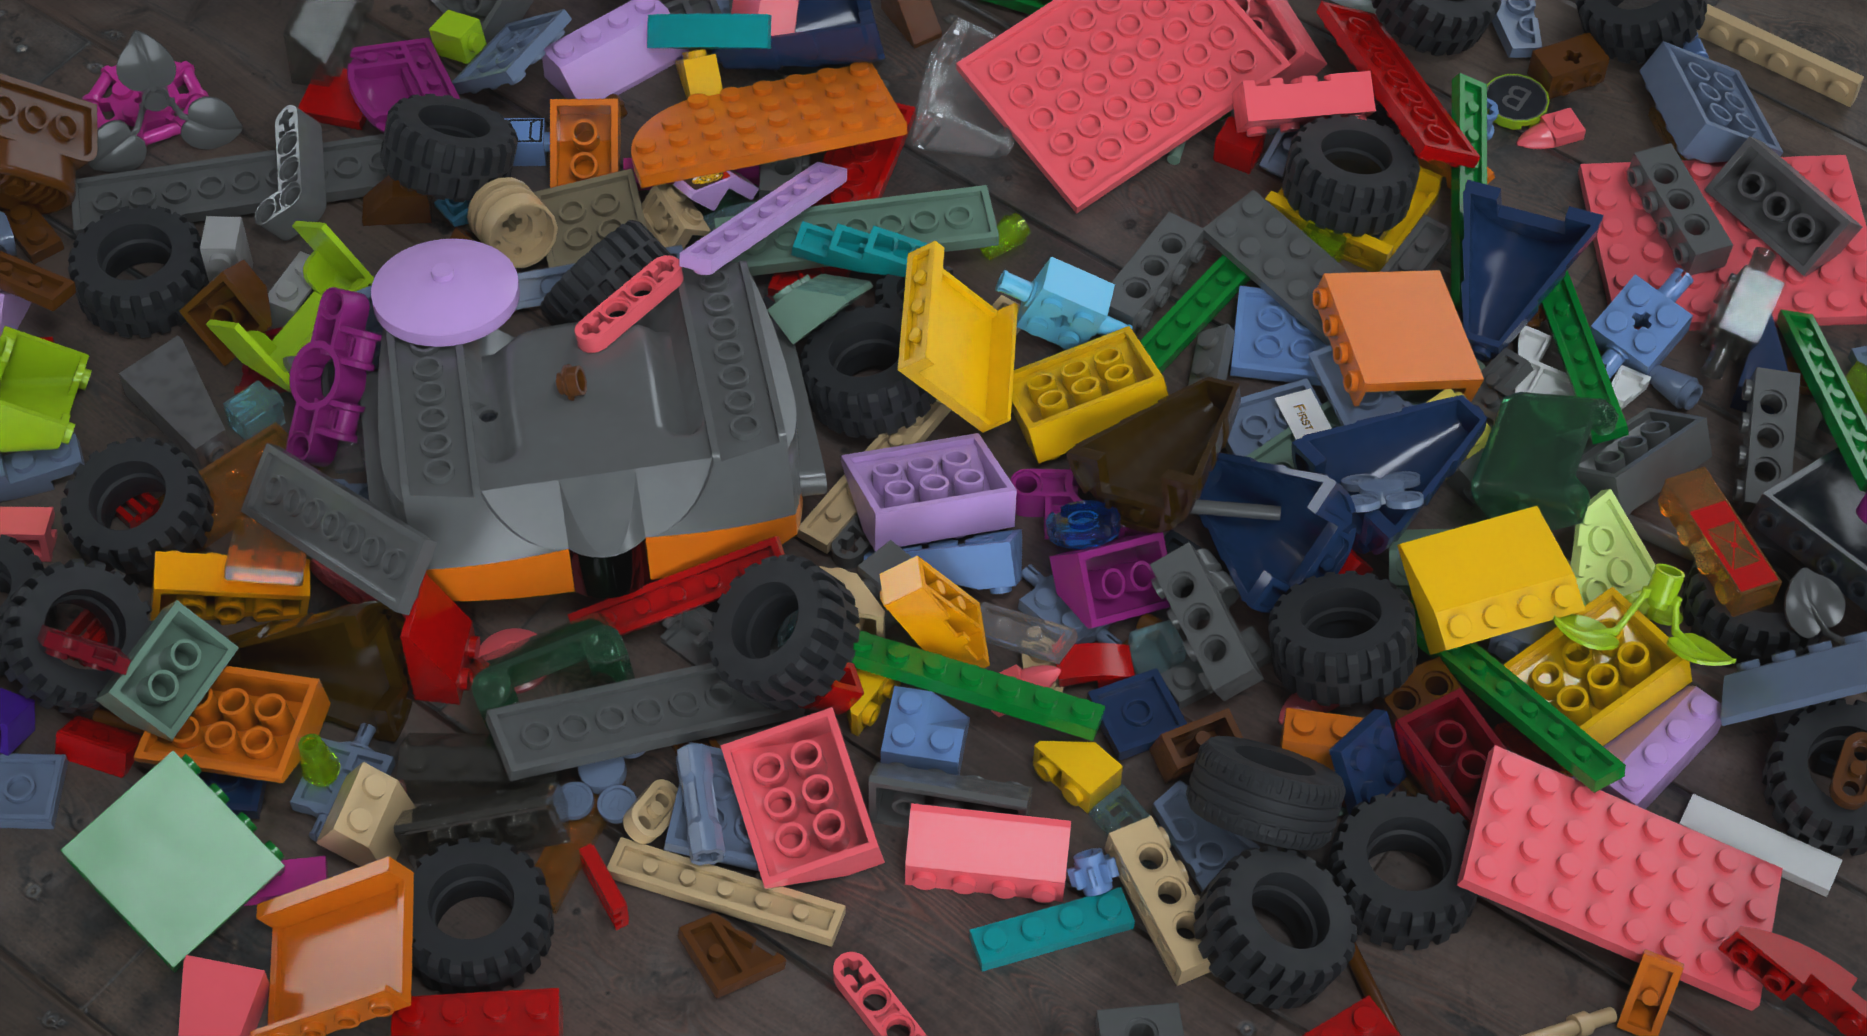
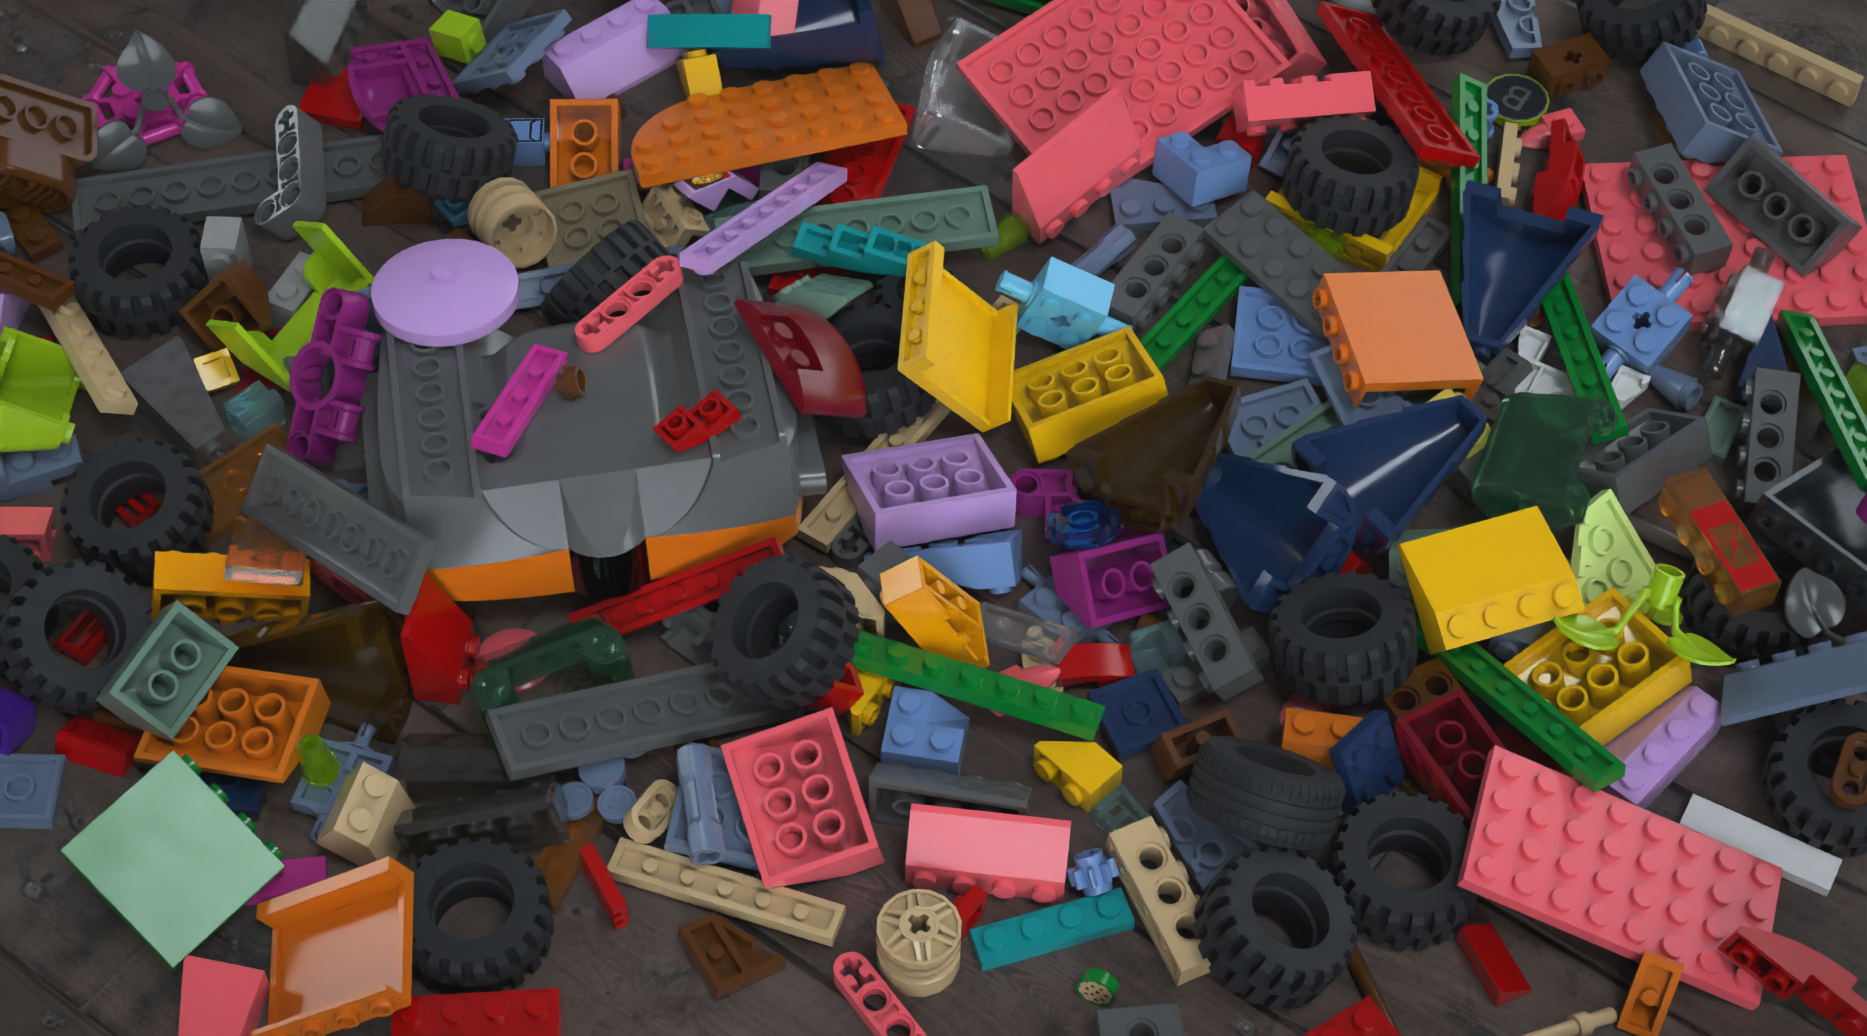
dark red wing [37,625,131,675] -> none
dark grey bar [1190,499,1281,521] -> none
white sticker [1274,388,1332,440] -> none
sand blue piece [1341,471,1424,512] -> none
none -> tan plate [38,295,138,415]
none -> yellow plate [192,348,240,394]
none -> dark pink tile [471,344,569,458]
none -> red slope [652,389,742,453]
none -> dark red slope [733,299,867,418]
none -> tan wheel [876,889,962,997]
none -> red plate [952,885,987,940]
none -> coral slope [1012,86,1141,245]
none -> sand blue axle [1071,223,1137,277]
none -> tile [1076,968,1119,1006]
none -> sand blue wing [1108,178,1217,232]
none -> medium blue slope [1152,131,1252,207]
none -> red slope [1456,923,1532,1007]
none -> tan plate [1494,122,1523,208]
none -> red slope [1530,118,1587,221]
none -> sand green tile [1704,395,1746,466]

